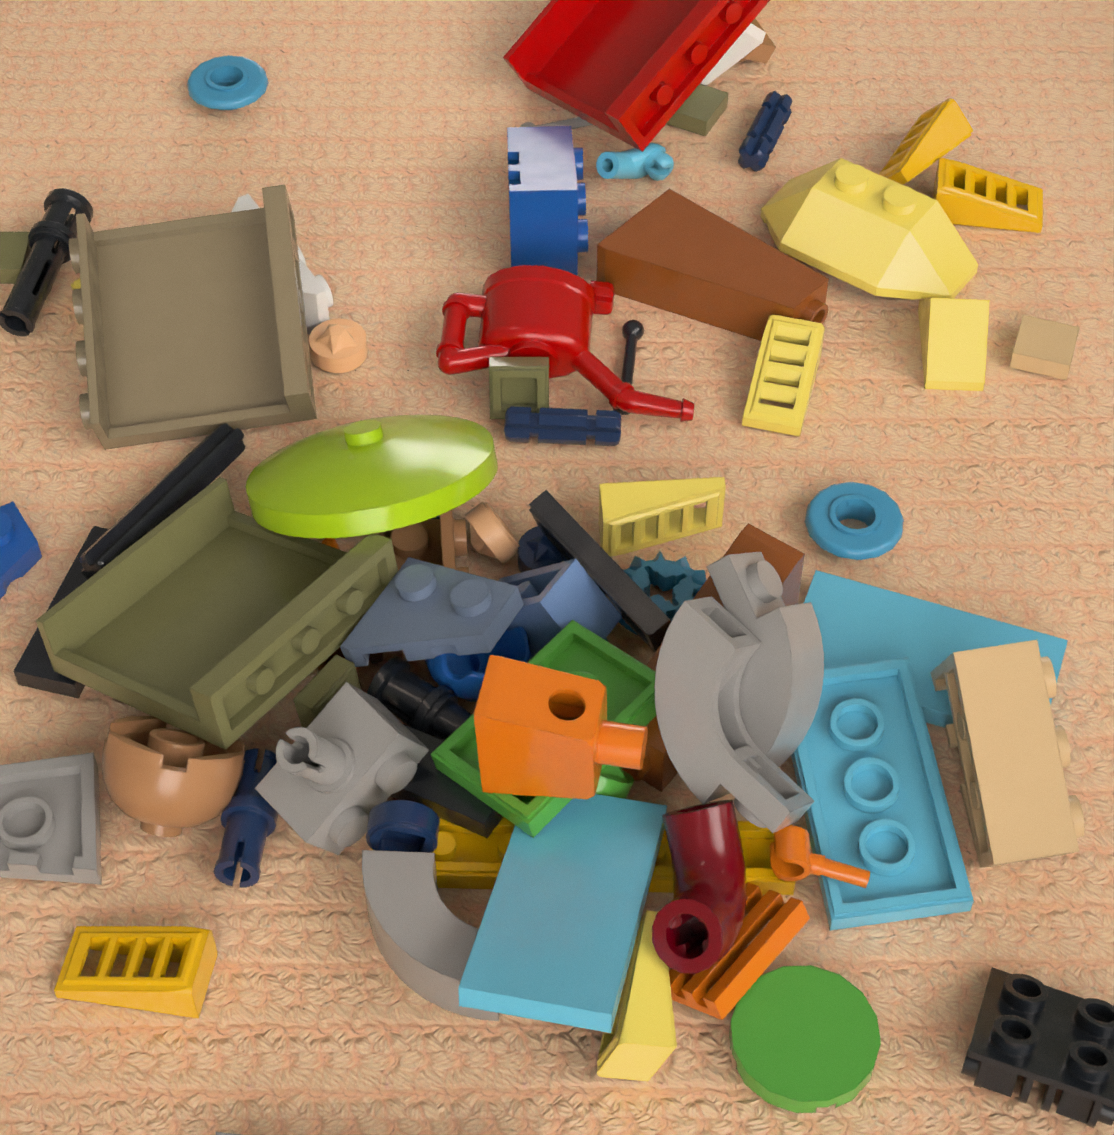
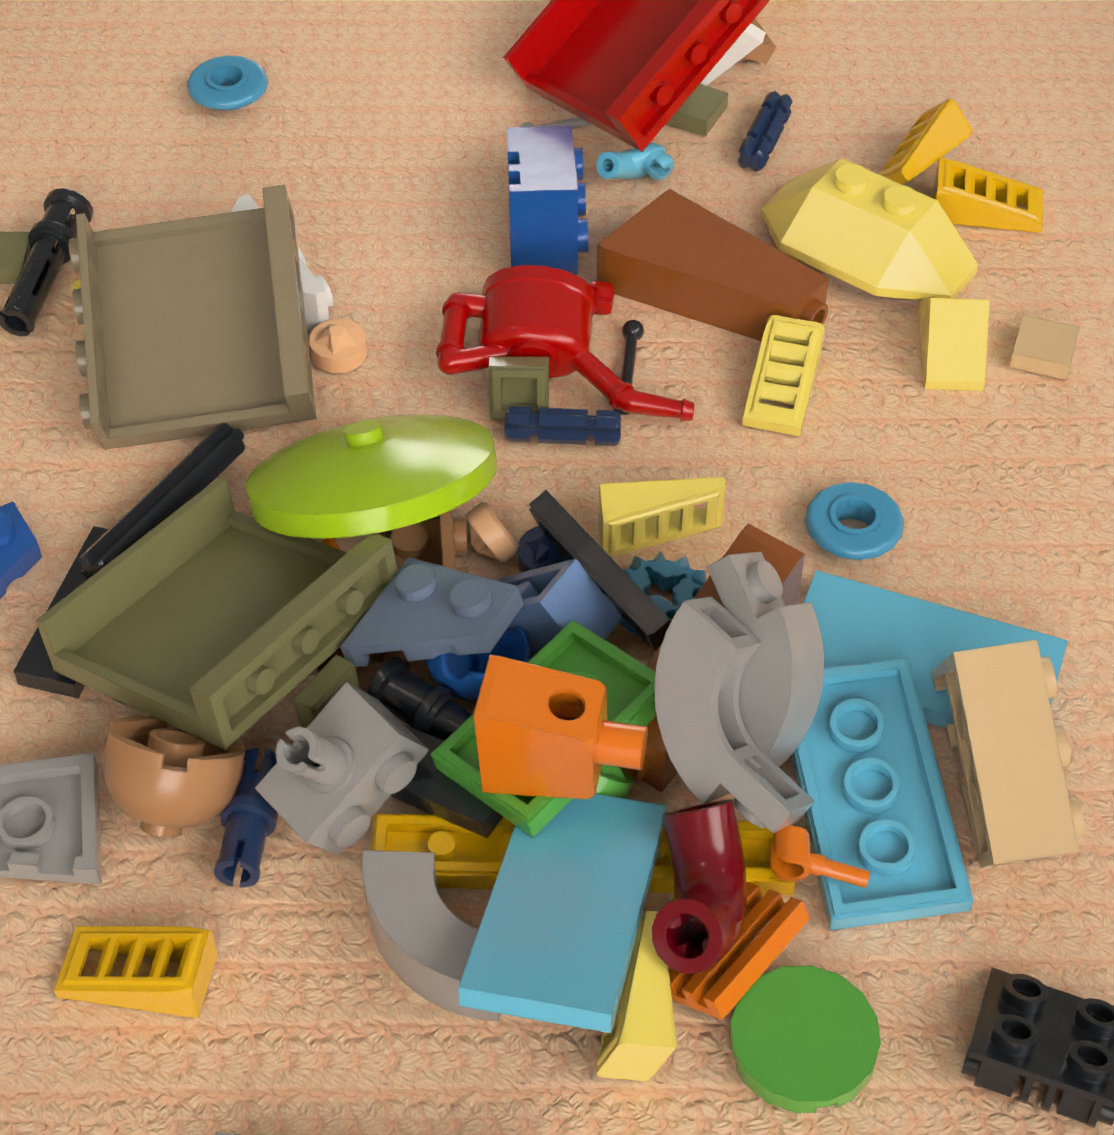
dark blue tile [366,800,440,853] -> none

